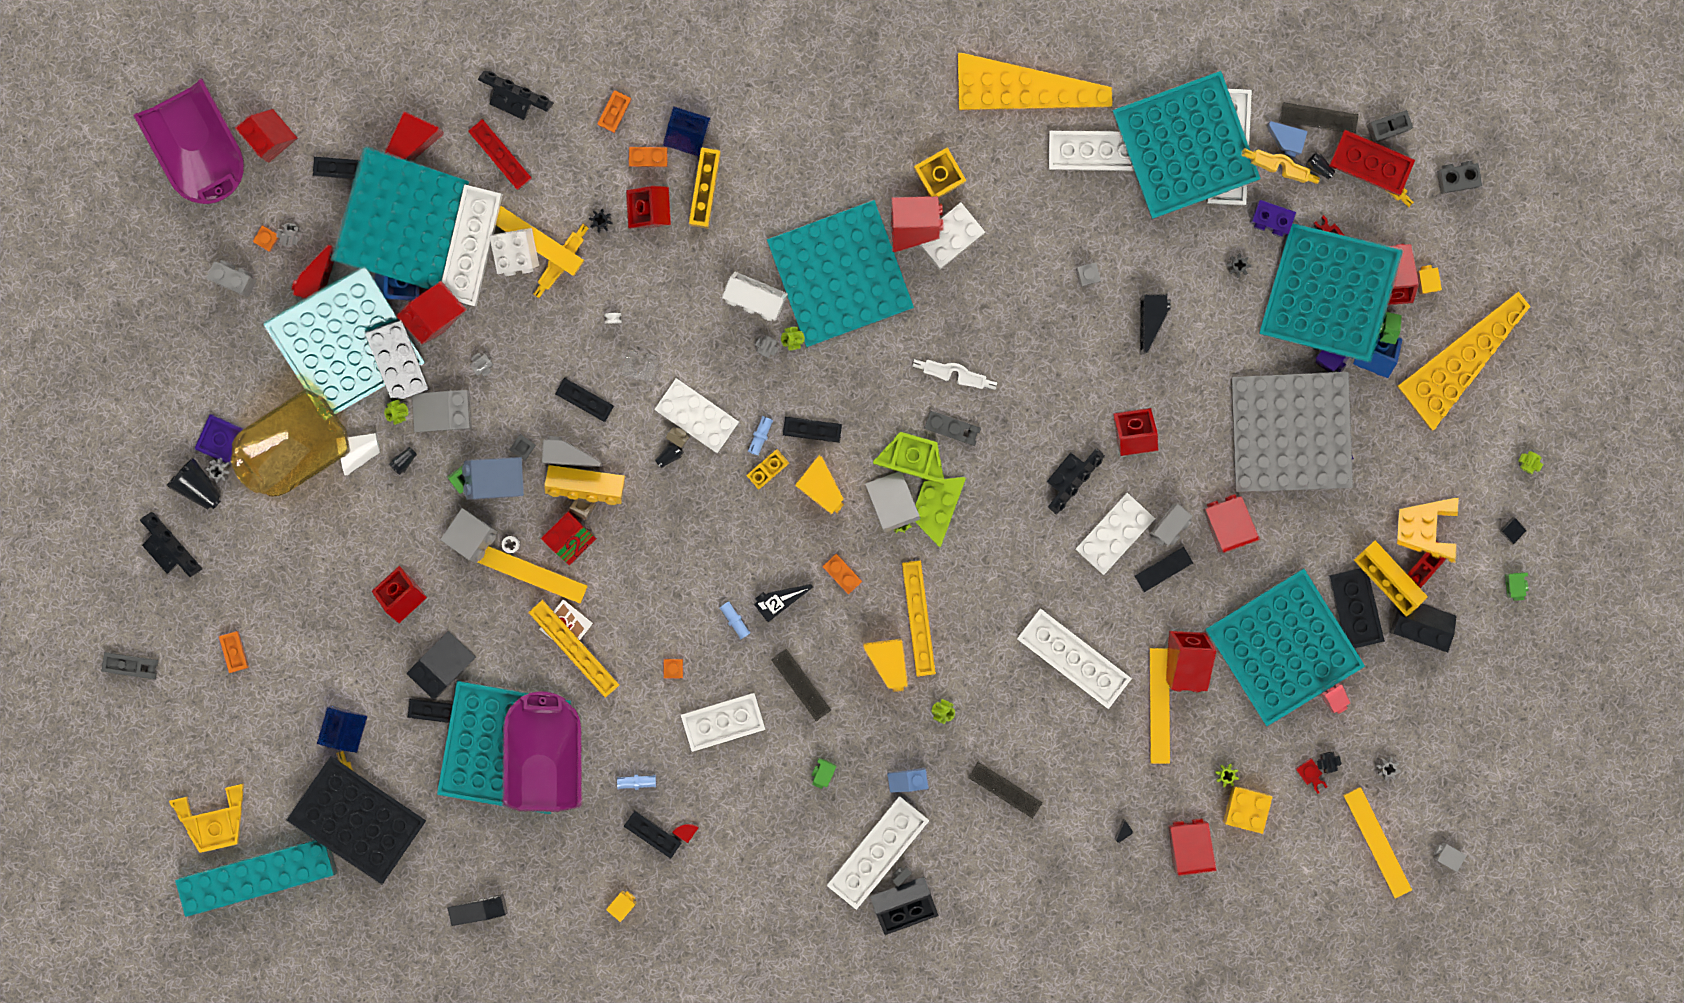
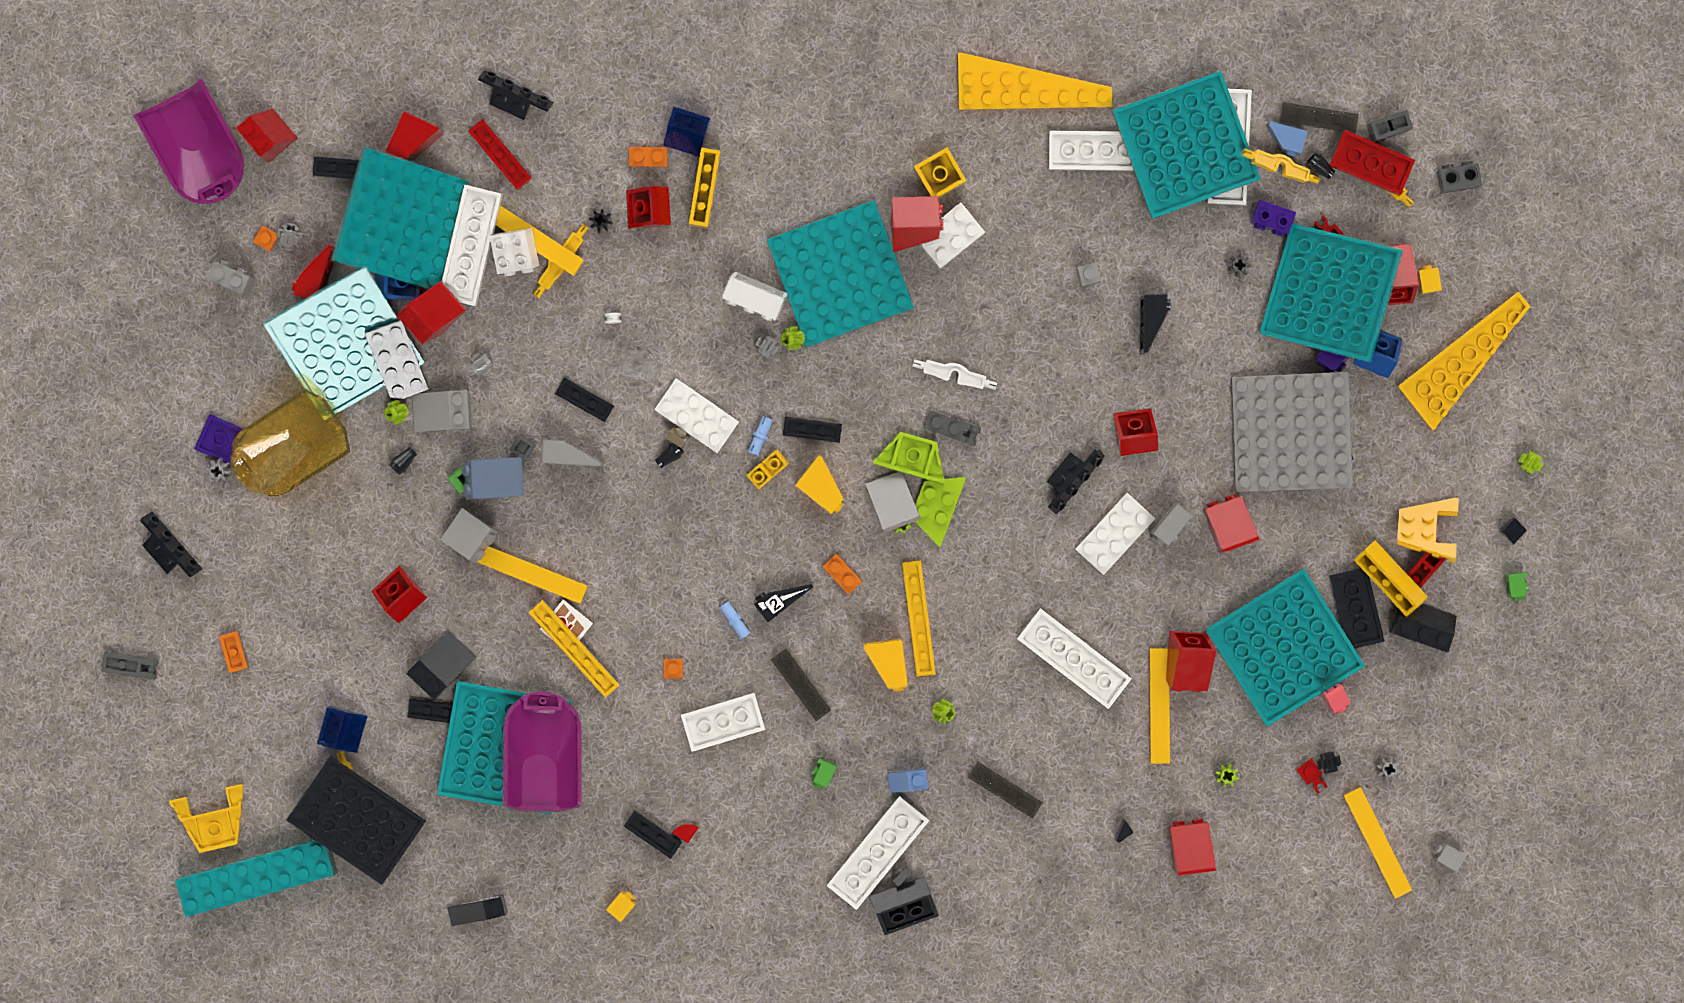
black cone [167,458,221,510] -> none
white slope [337,433,380,476] -> none
white bush [502,536,520,553] -> none
red slope [541,512,597,566] -> none
yellow brick [545,465,625,505] -> none
dark tan plate [569,498,596,520] -> none
orange plate [597,90,632,134] -> none
light blue pin [617,775,656,790] -> none
black tile [1134,547,1193,592] -> none
yellow brick [1223,786,1272,834] -> none
bright green brick [1380,312,1402,344] -> none

